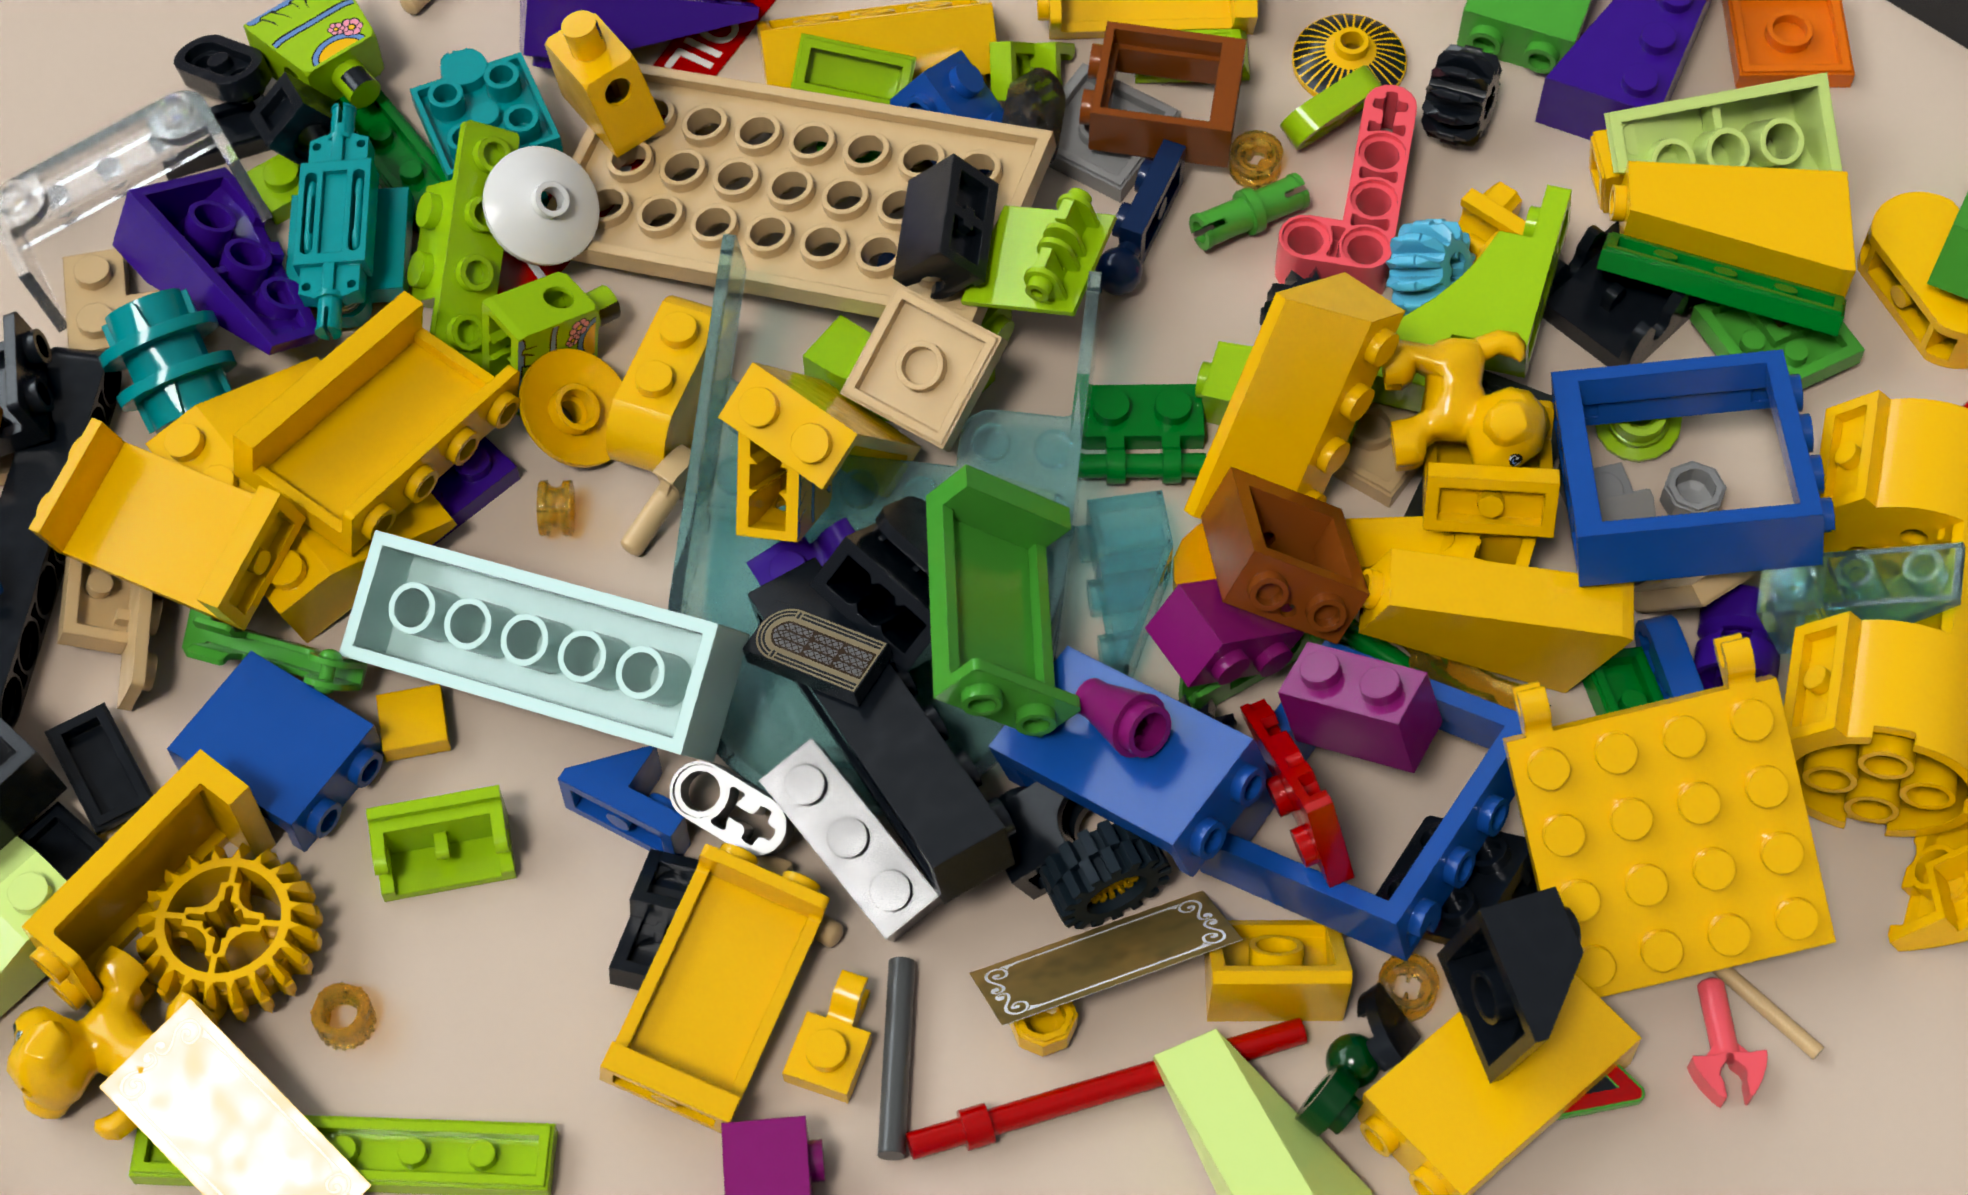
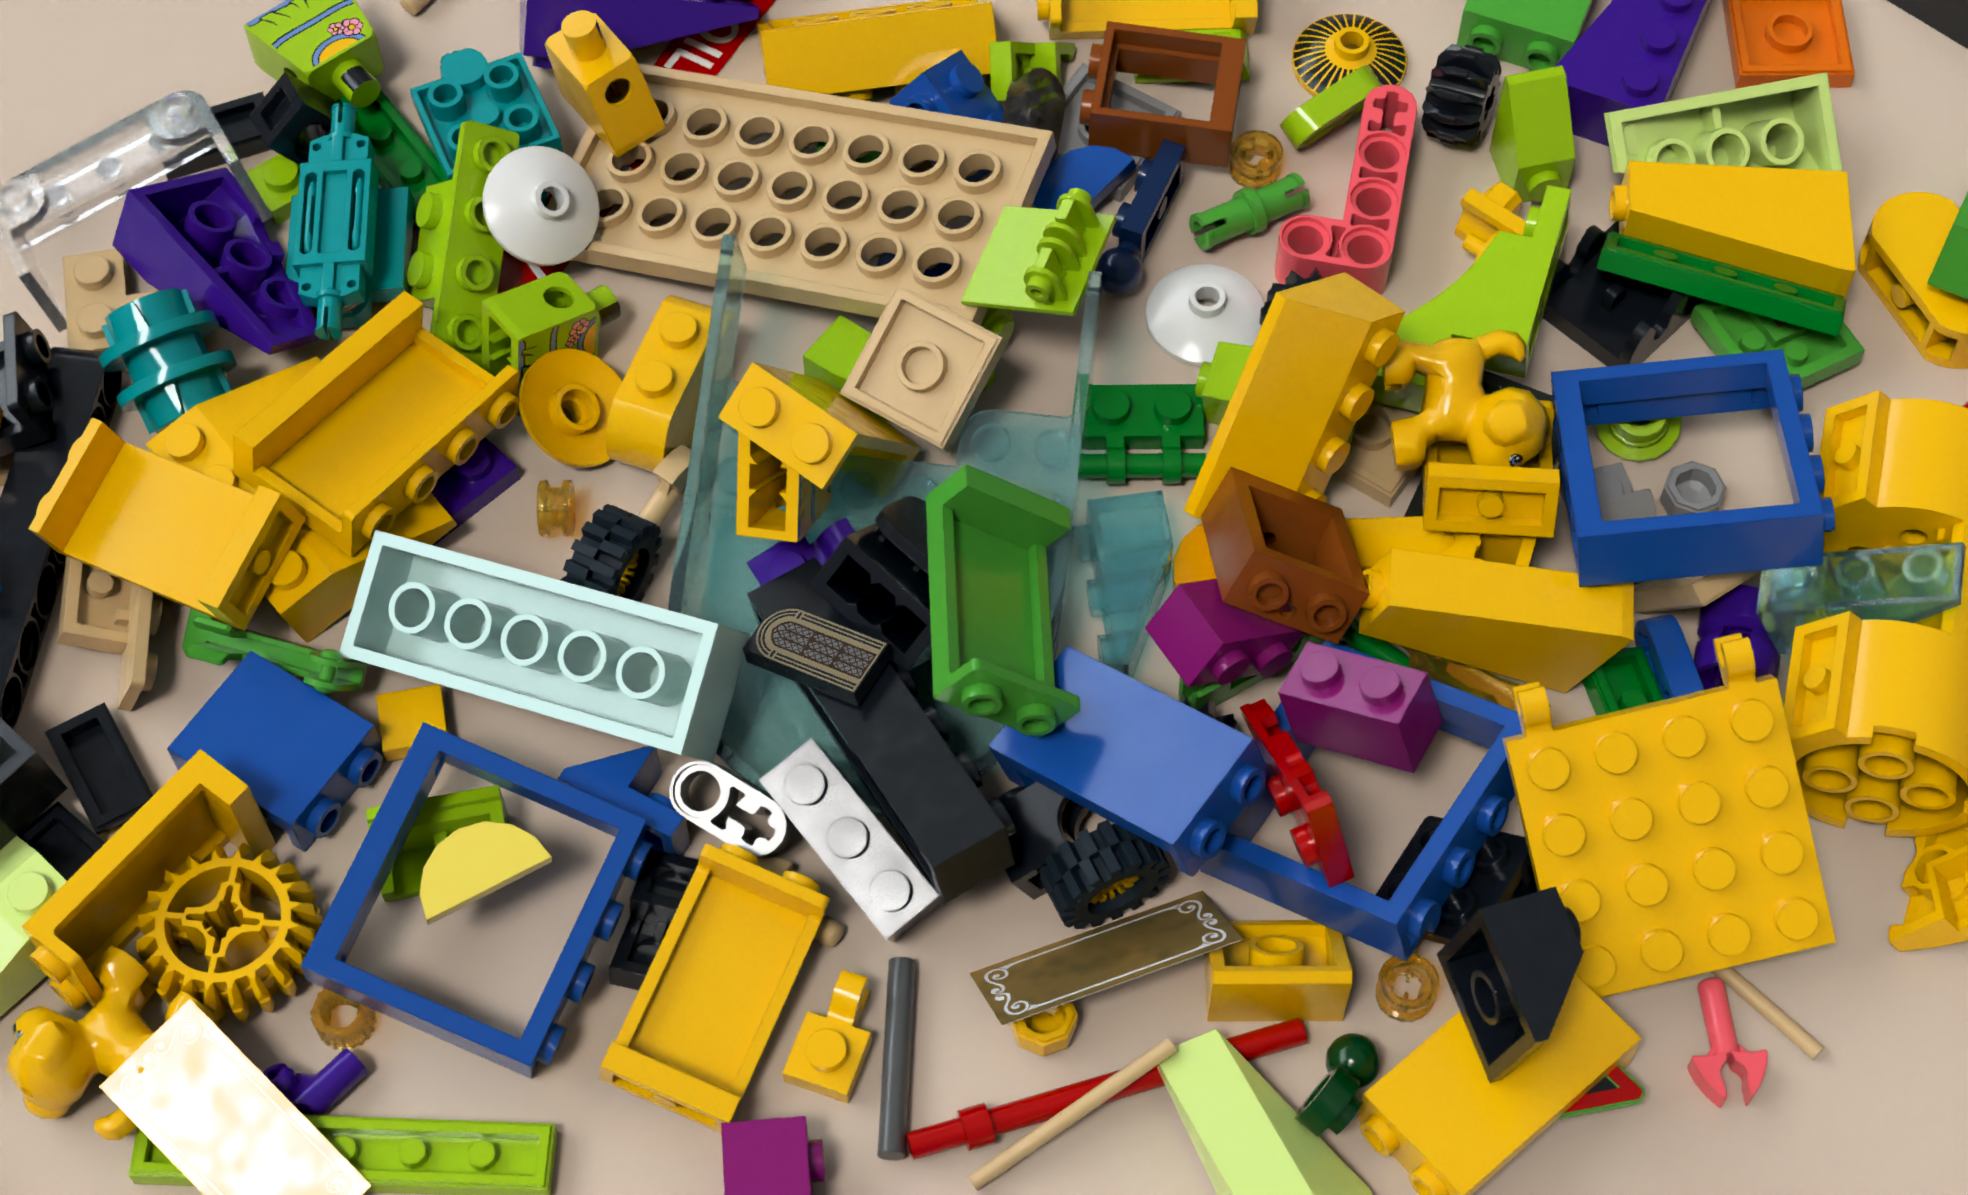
black plate [174,35,272,104] -> none
lime tile [790,33,917,104] -> none
black hinge [893,153,999,299] -> none
magenta cone [1075,678,1171,758] -> none
black tile [1357,982,1421,1072] -> none
medium azure gear [1385,219,1476,316] -> none
yellow tile [1589,129,1624,213] -> none
none -> dark purple arm [263,1048,368,1114]
none -> blue window [300,722,653,1079]
none -> light yellow tile [419,821,552,925]
none -> black bush [561,504,662,602]
none -> tan axle [967,1037,1178,1190]
none -> blue tile [1034,145,1136,210]
none -> white dish [1146,264,1264,367]
none -> lime slope [1489,65,1576,203]

